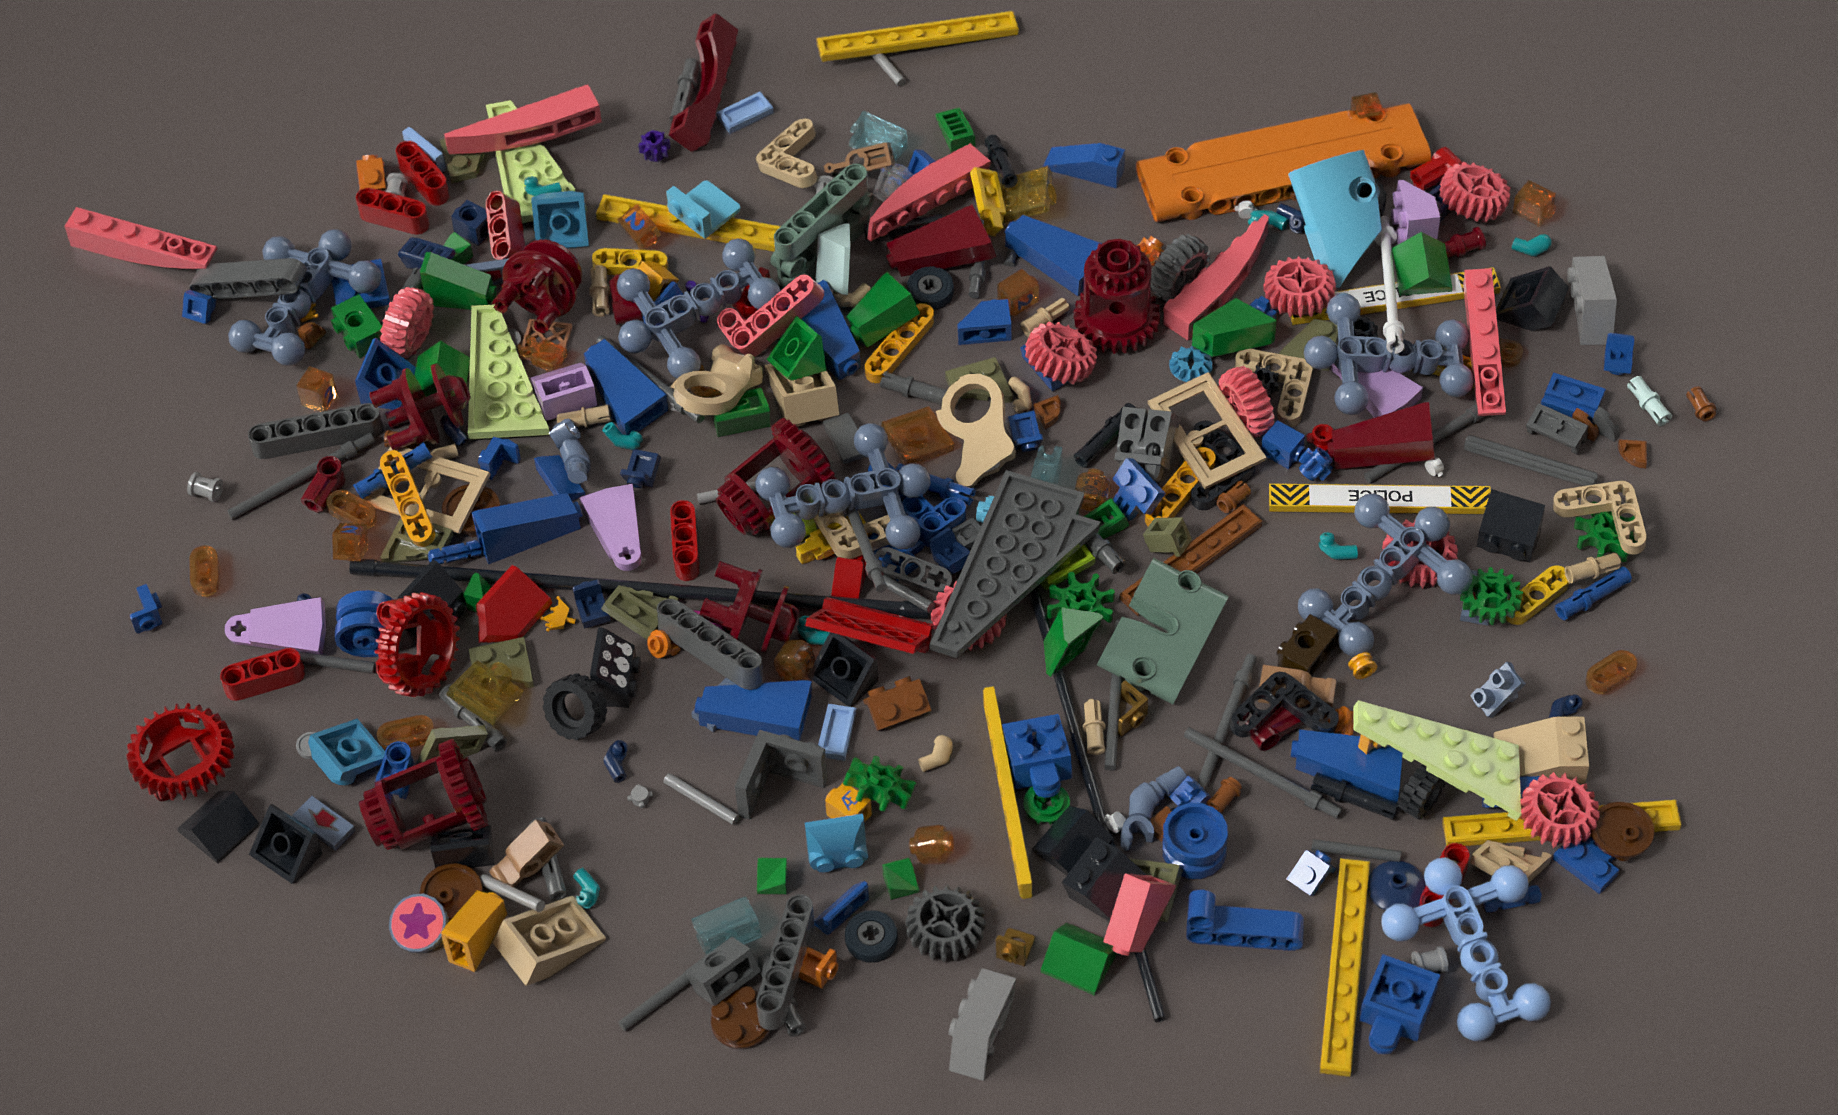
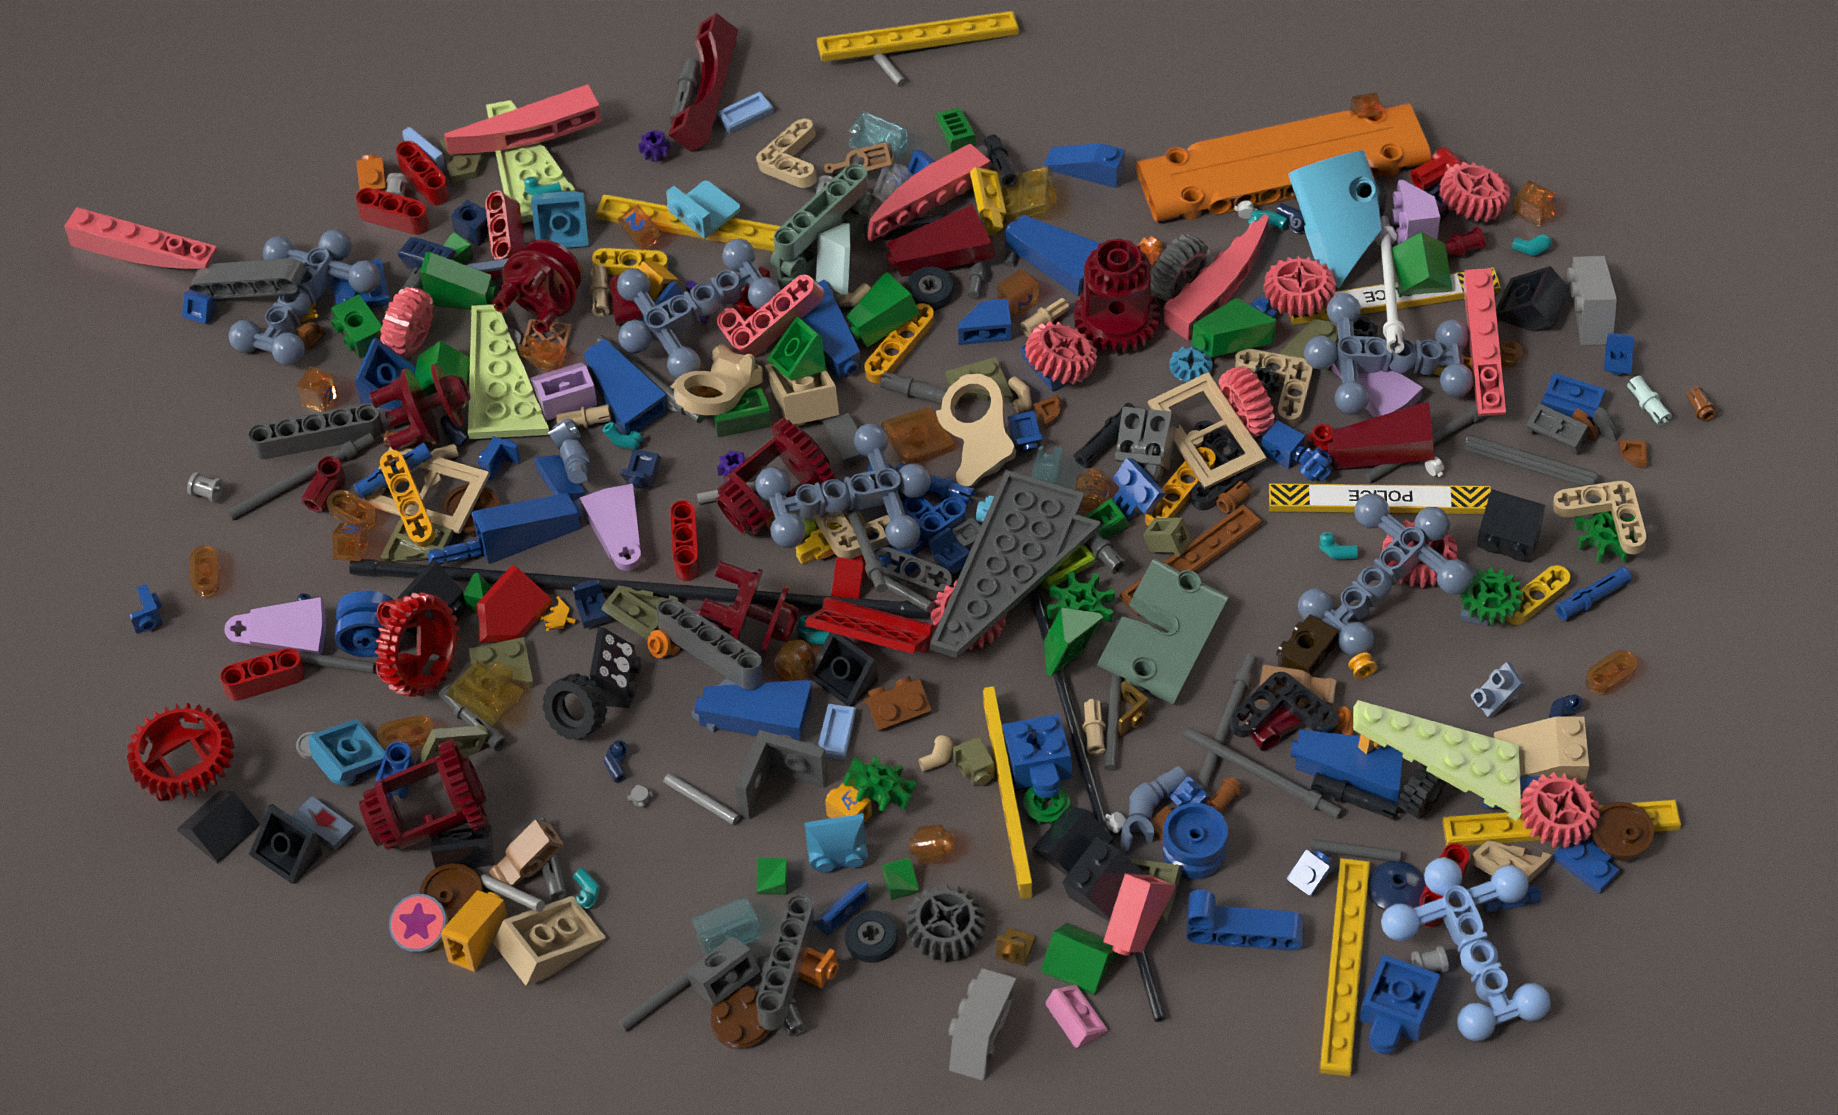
tan axle [1565,553,1621,584] -> none
none -> dark purple gear [717,450,745,483]
none -> olive brick [953,737,995,787]
none -> bright pink slope [1045,985,1108,1048]

